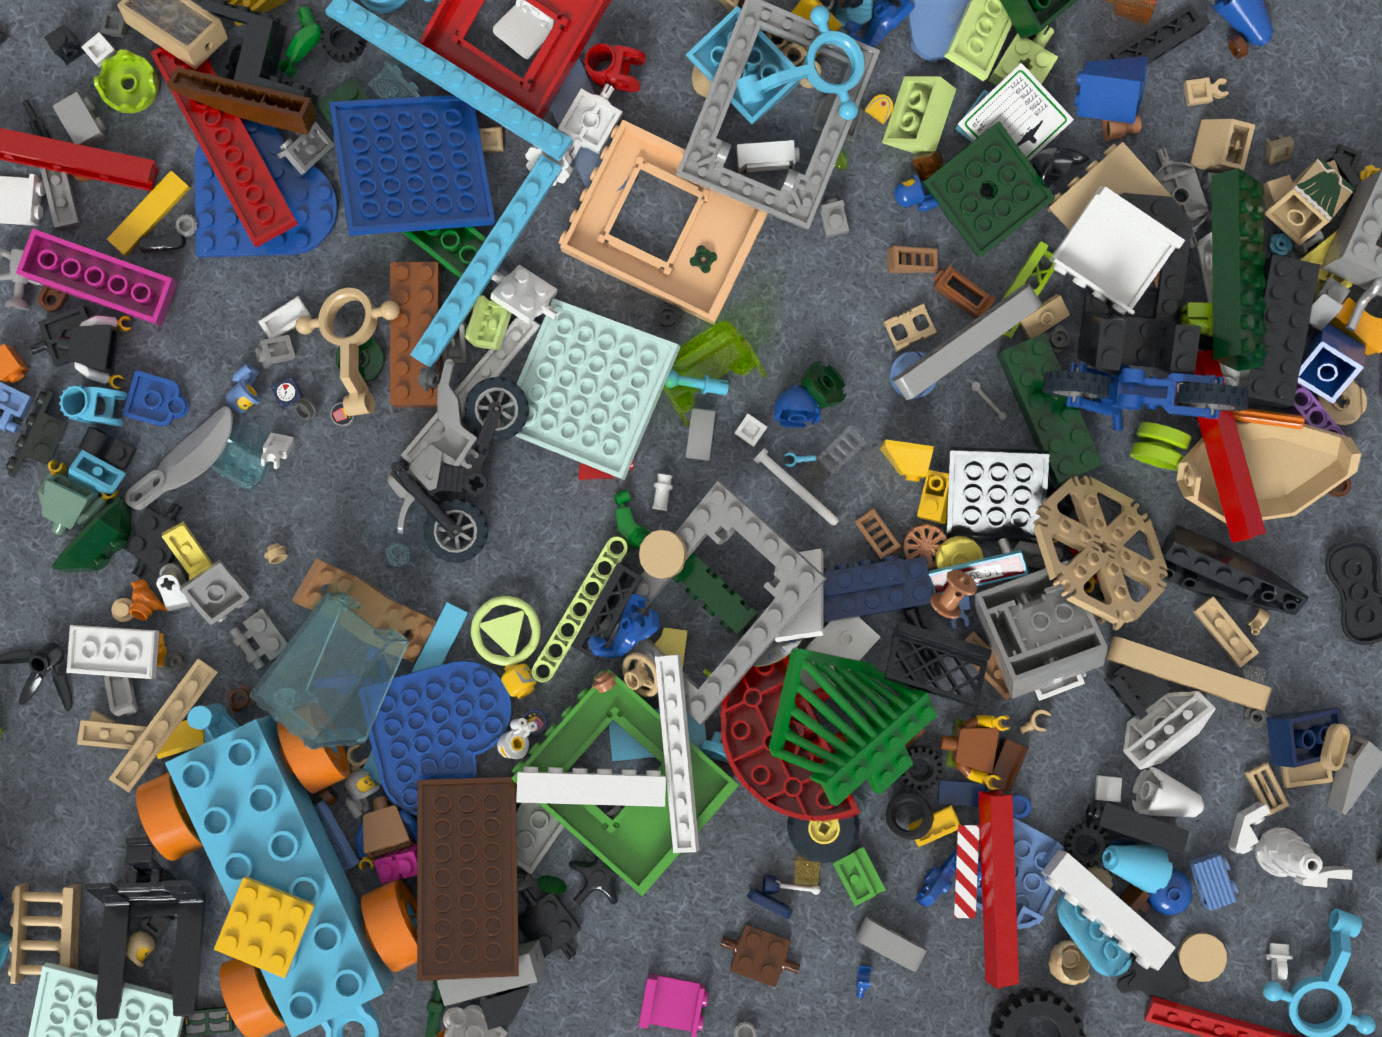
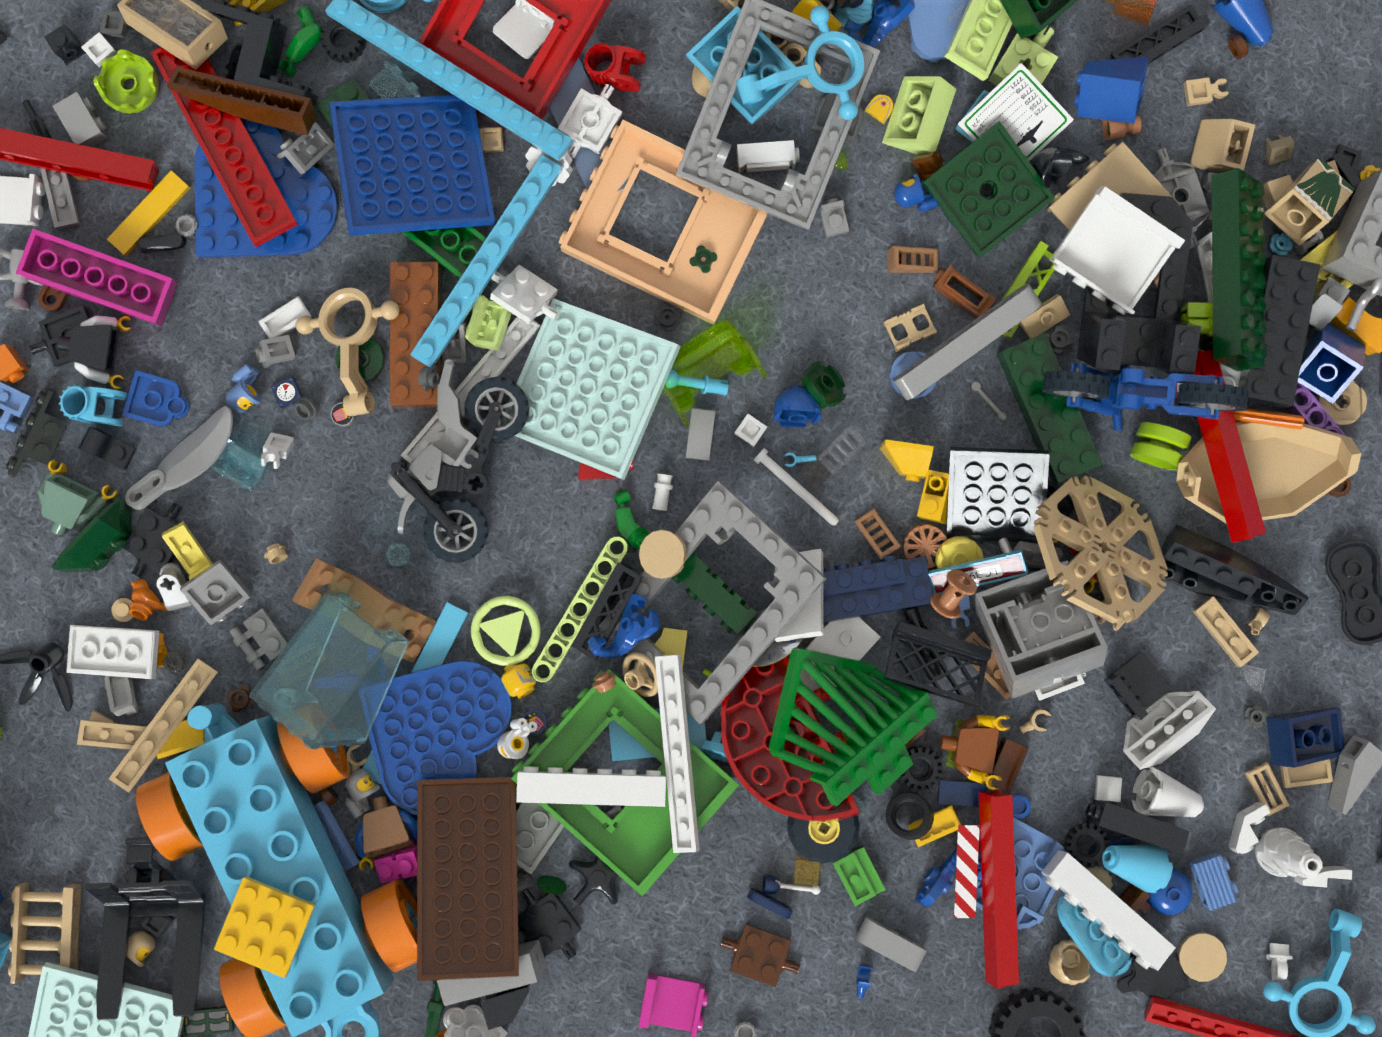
medium azure slope [68,450,126,494] -> none
tan beam [1106,636,1272,711] -> none
tan tile [1320,723,1350,771] -> none

